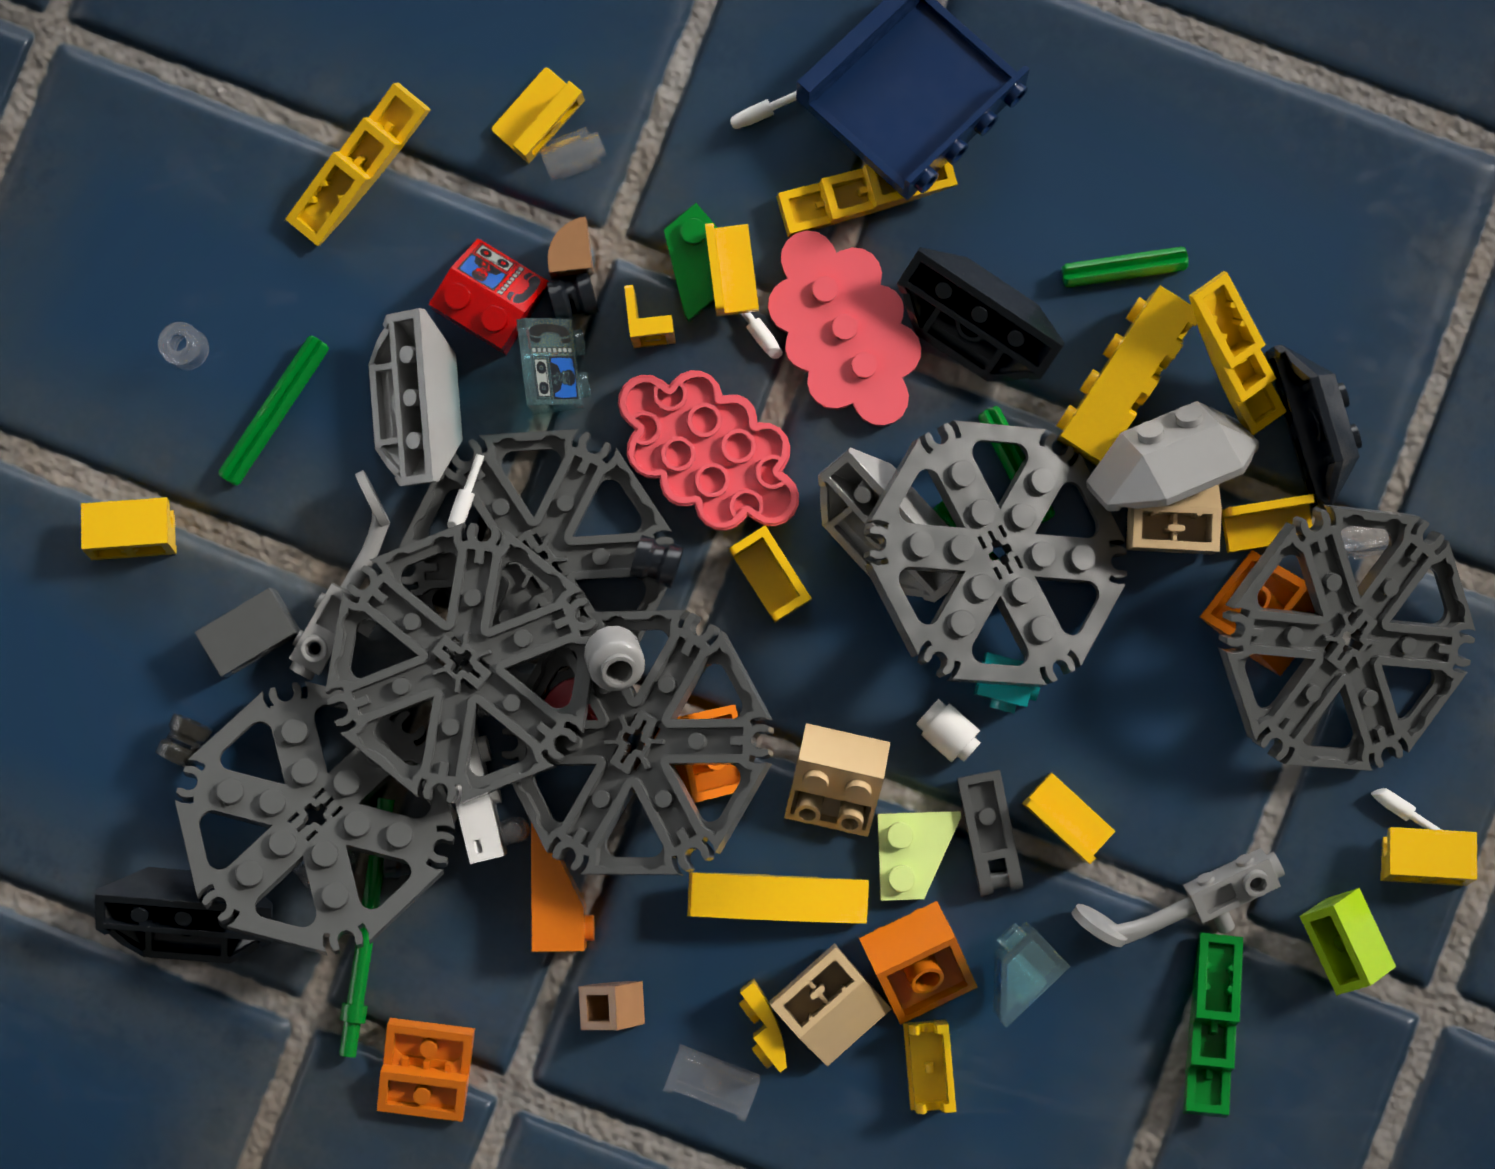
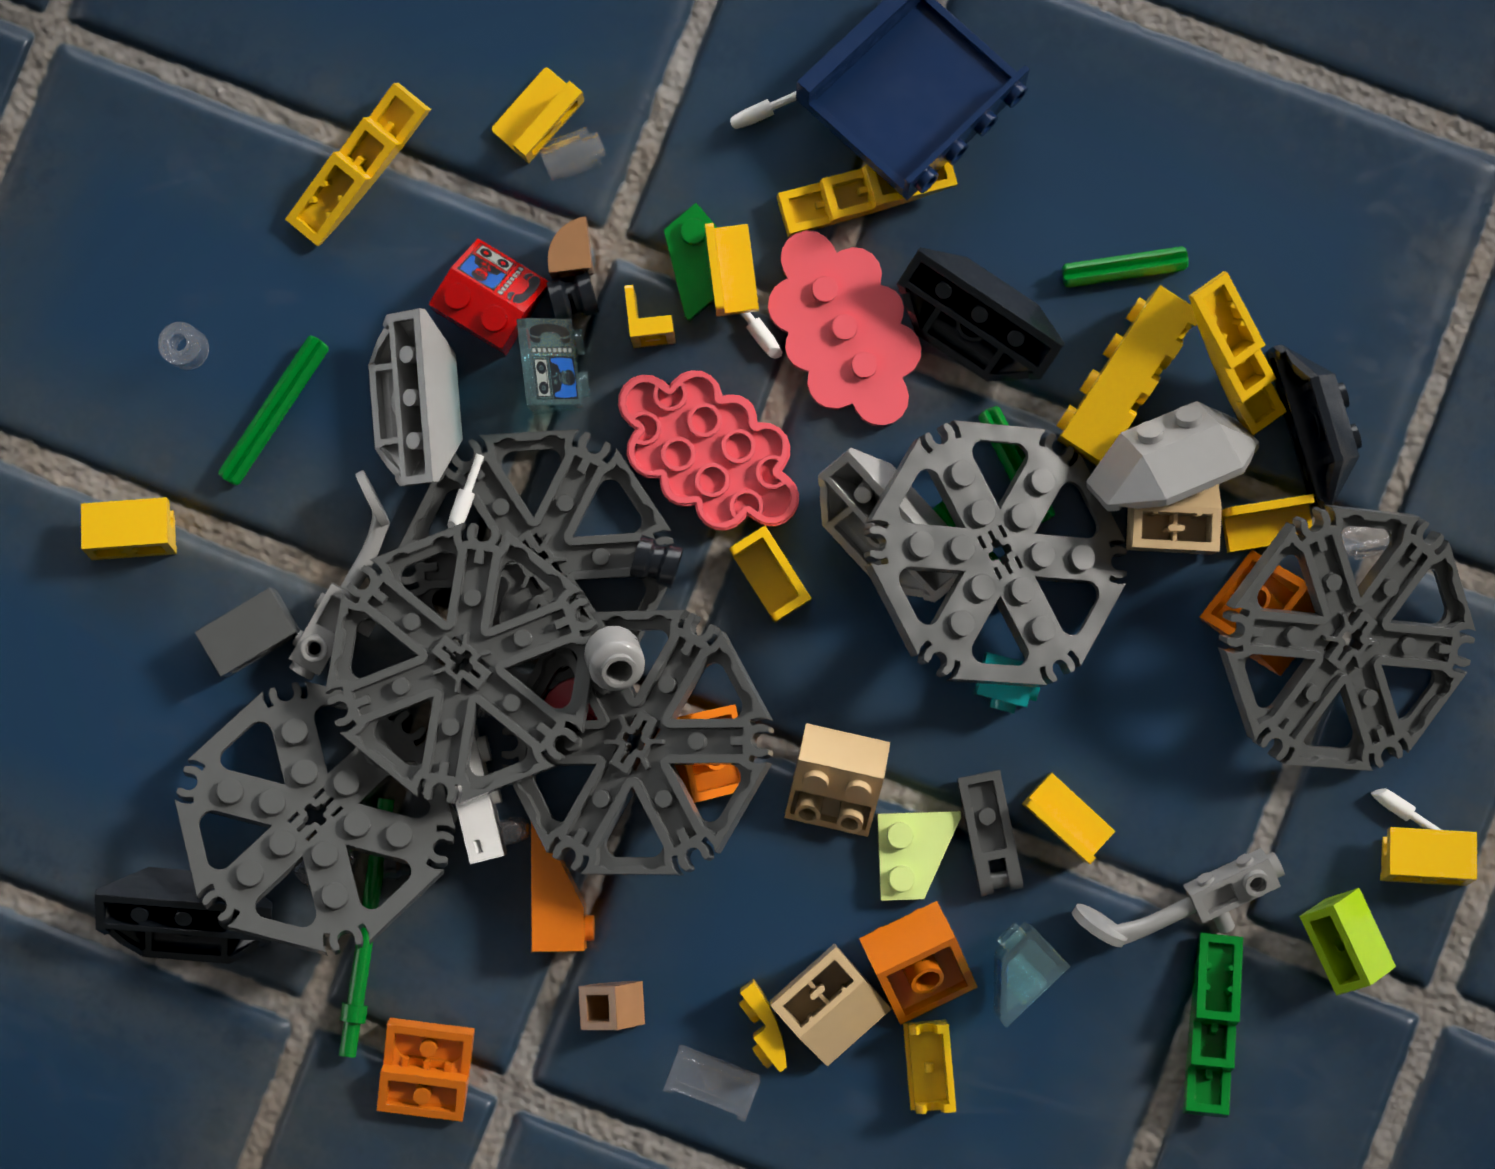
clear smoke wheel [155,713,213,767] -> none
yellow slope [687,872,869,924] -> none
white brick [916,699,981,763] -> none

